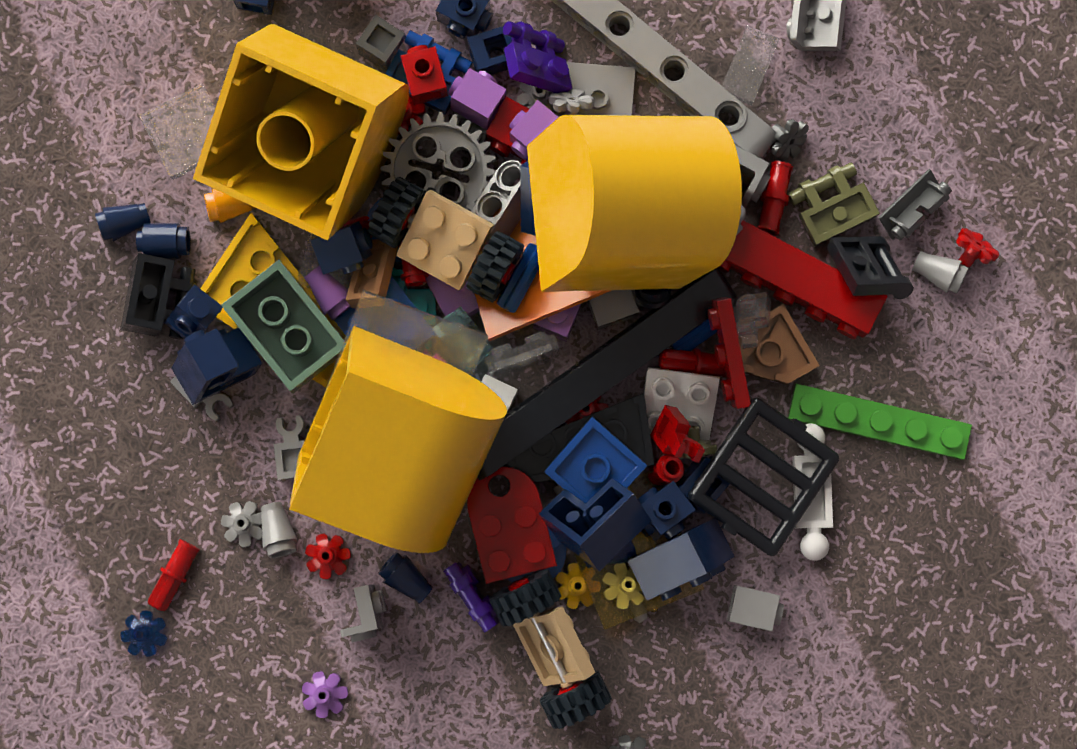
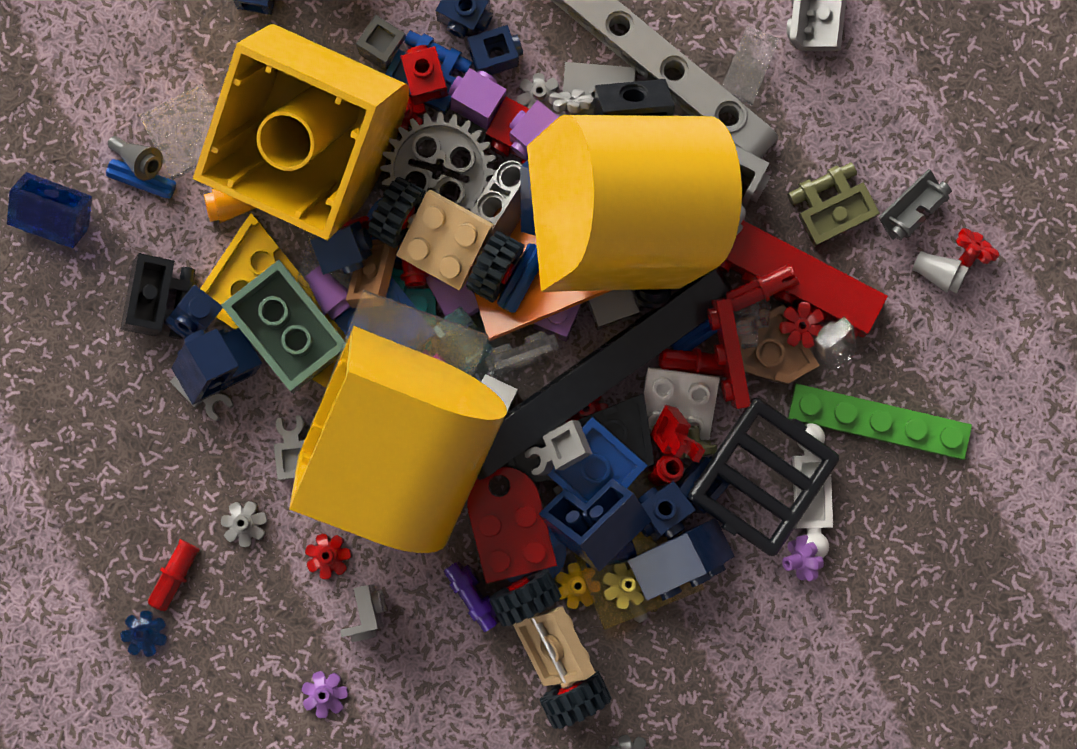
dark blue cone [95,203,151,242] -> none
dark blue brick [136,223,191,259] -> none
light grey cone [261,502,298,558] -> none
dark blue cone [378,551,433,604] -> none
dark purple plate [503,21,572,94] -> none
light grey brick [726,585,784,631] -> none
red pin [757,161,794,236] -> none
dark grey plant [771,119,809,162] -> none
black plate [827,236,914,299] -> none
none -> clear blue brick [7,172,92,248]
none -> blue axle [106,159,176,199]
none -> dark grey cone [108,136,163,181]
none -> light grey plate [525,420,592,476]
none -> black brick [594,79,675,116]
none -> red axle [726,263,799,312]
none -> red plant [779,302,826,348]
none -> medium lavender plant [782,535,824,581]
none -> clear plate [816,317,857,375]

